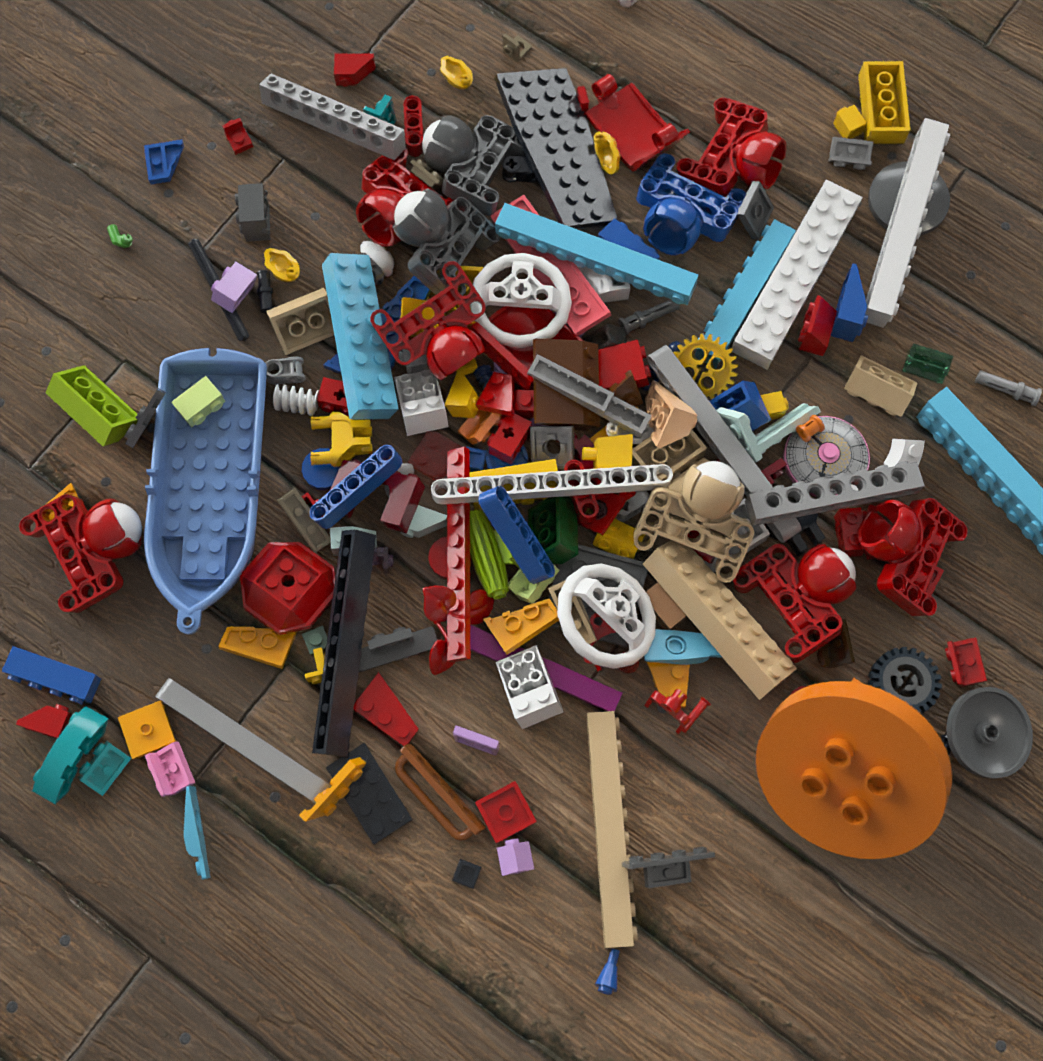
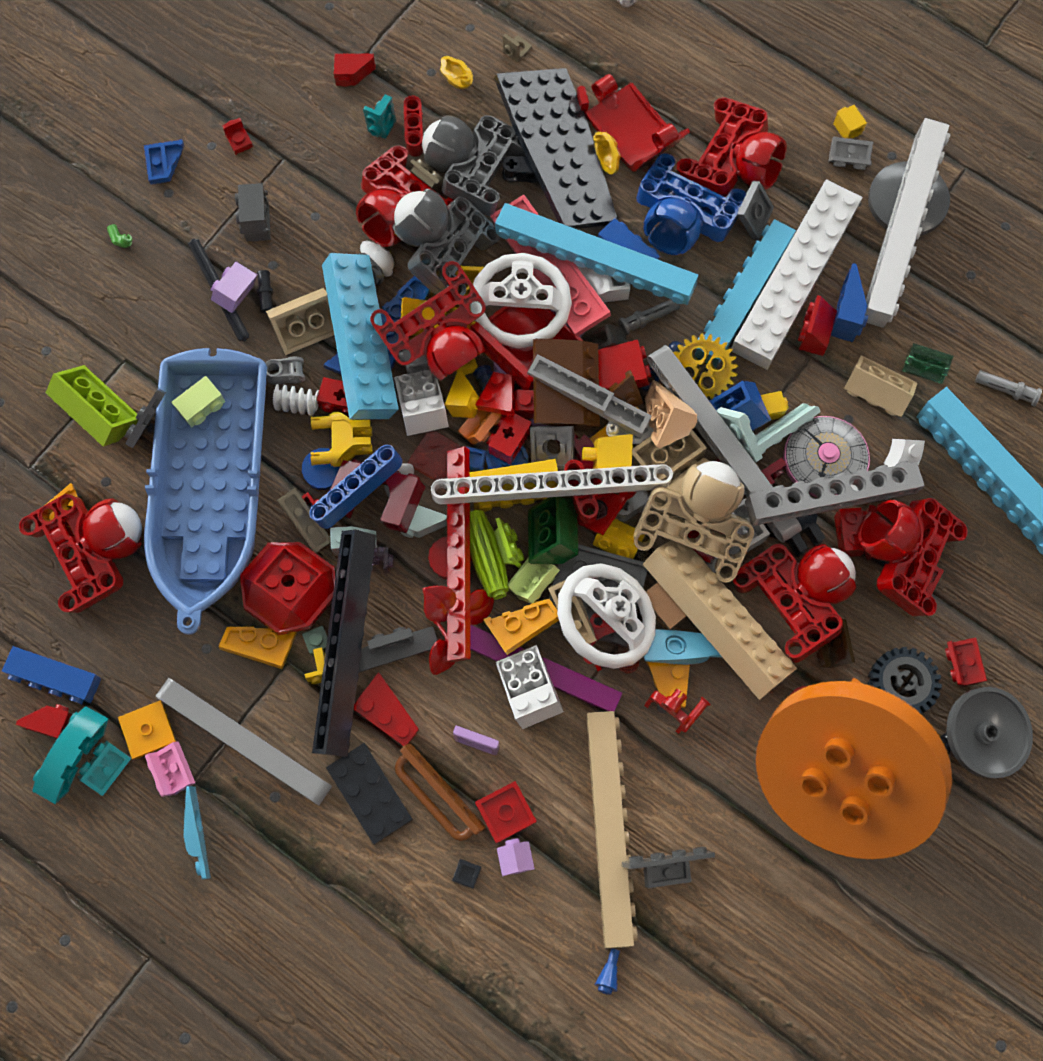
light grey brick [259,74,405,160] -> none
yellow arm [264,248,300,282] -> none
light orange wing [299,757,366,822] -> none
blue beam [478,486,555,584] -> none
orange bush [796,415,825,442] -> none
yellow brick [858,61,910,144] -> none

